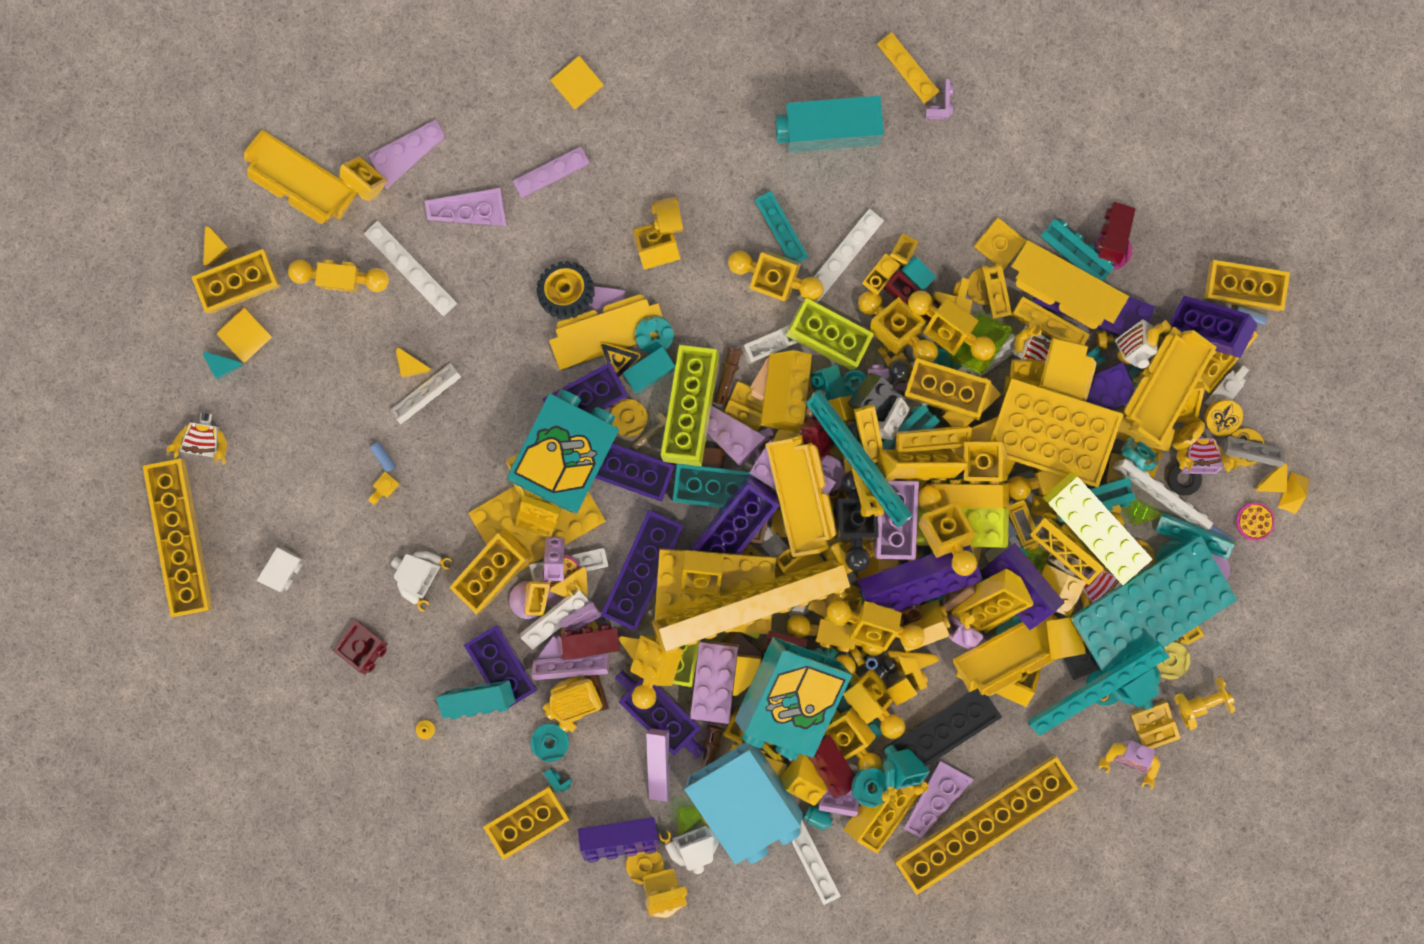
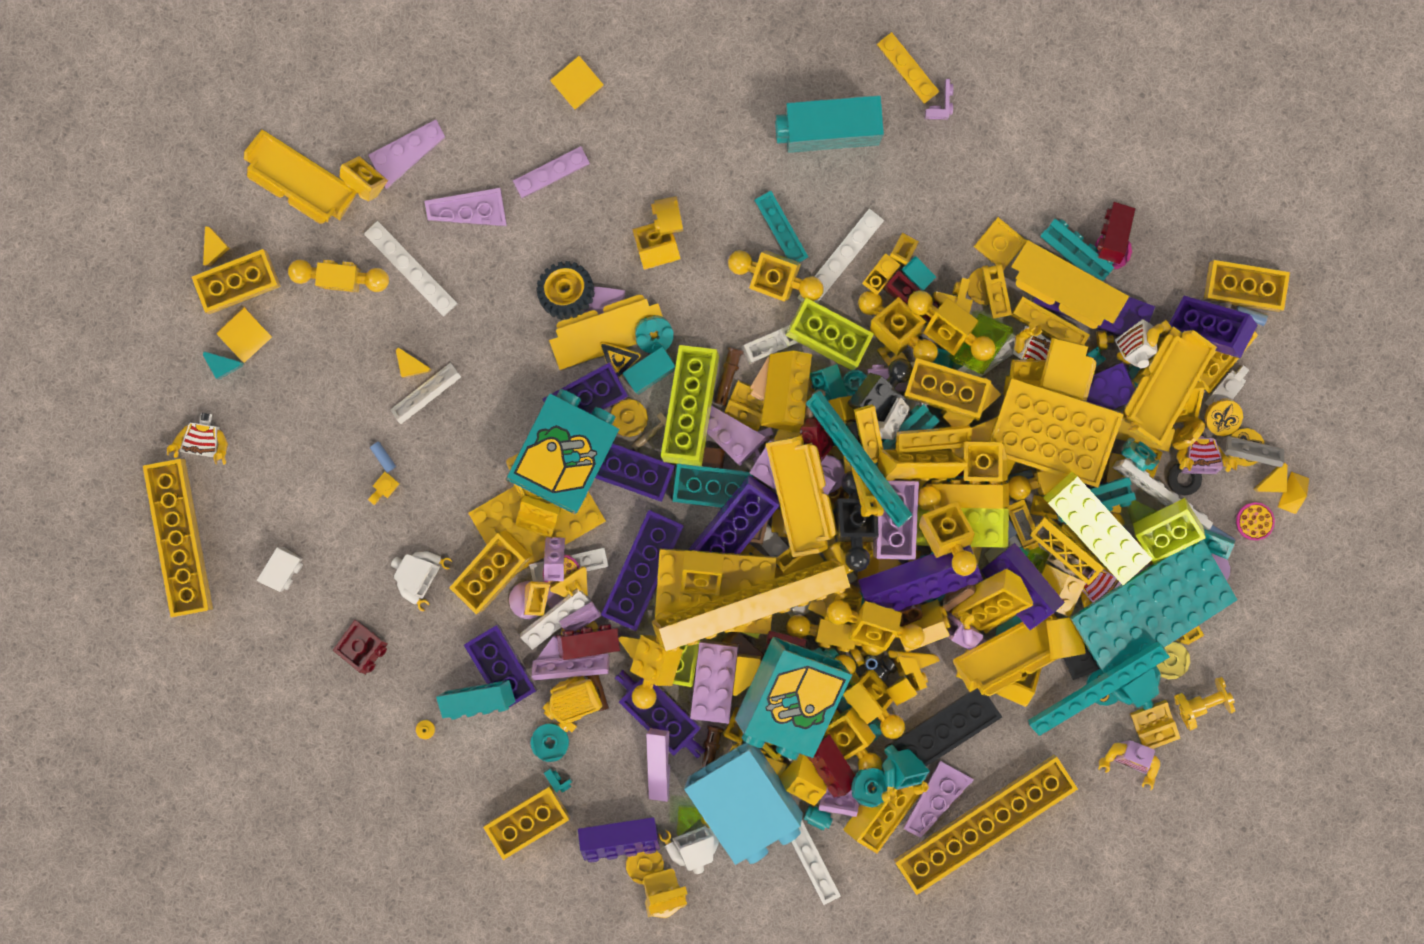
none -> neon yellow brick [1133,498,1206,564]

